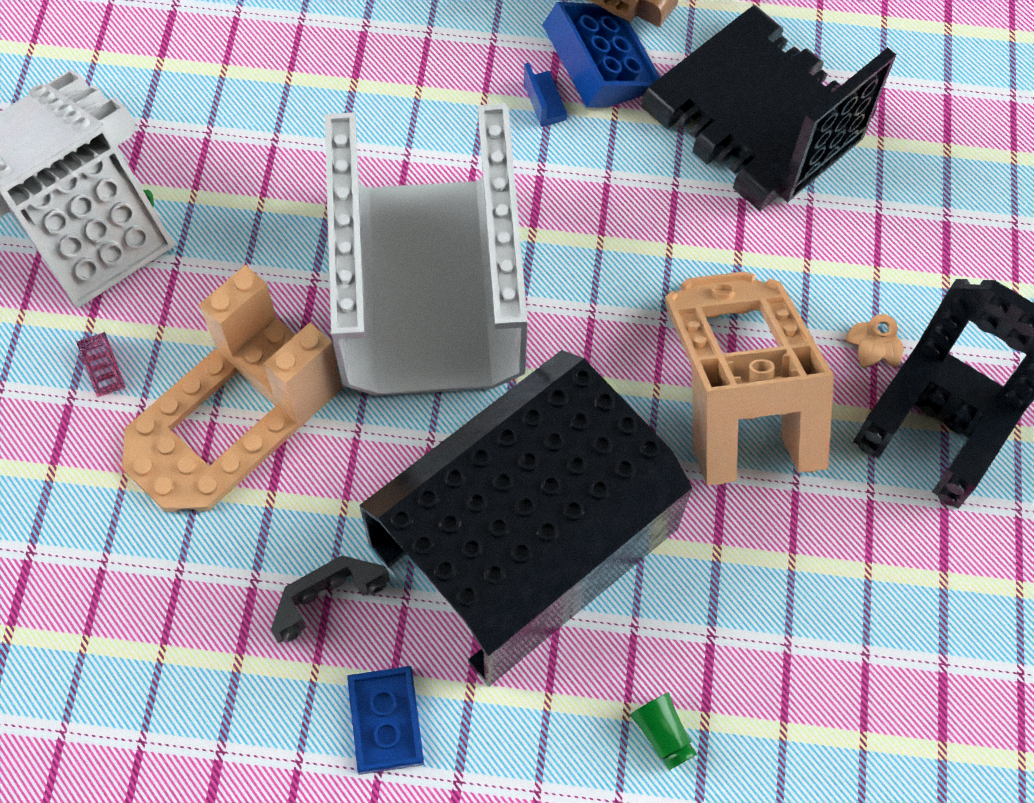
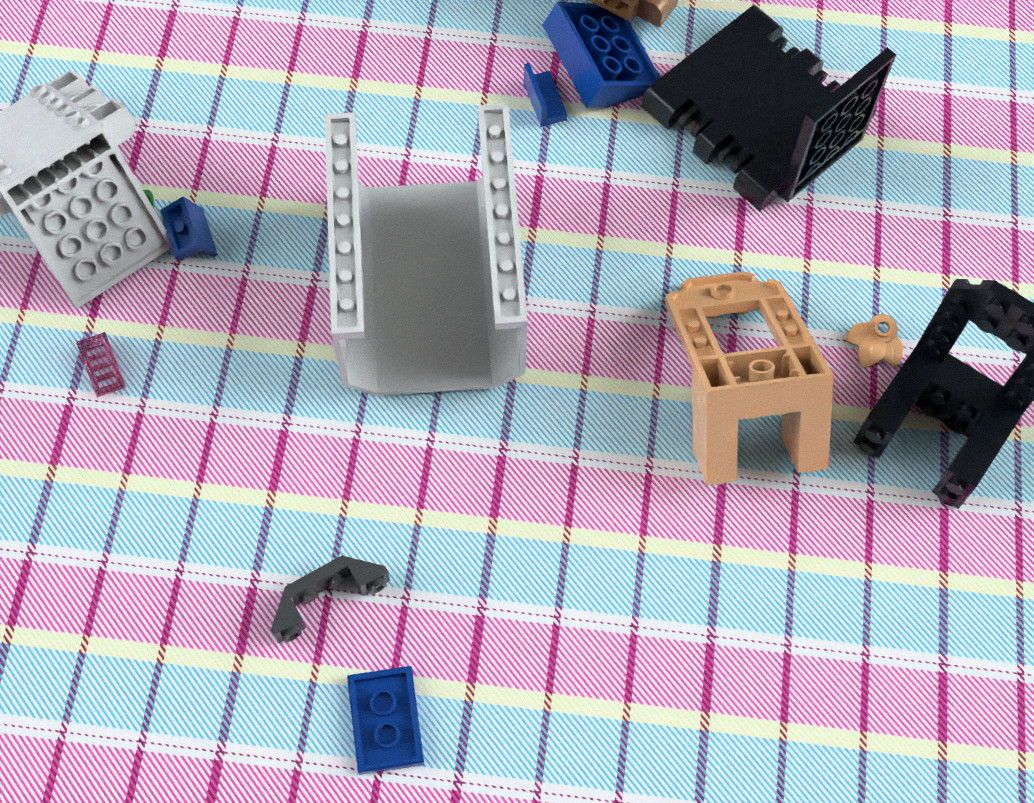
light nougat bracket [122,264,343,512] -> none
black panel [359,350,692,687] -> none
green plant [630,692,697,771] -> none
none -> blue panel [160,196,218,261]

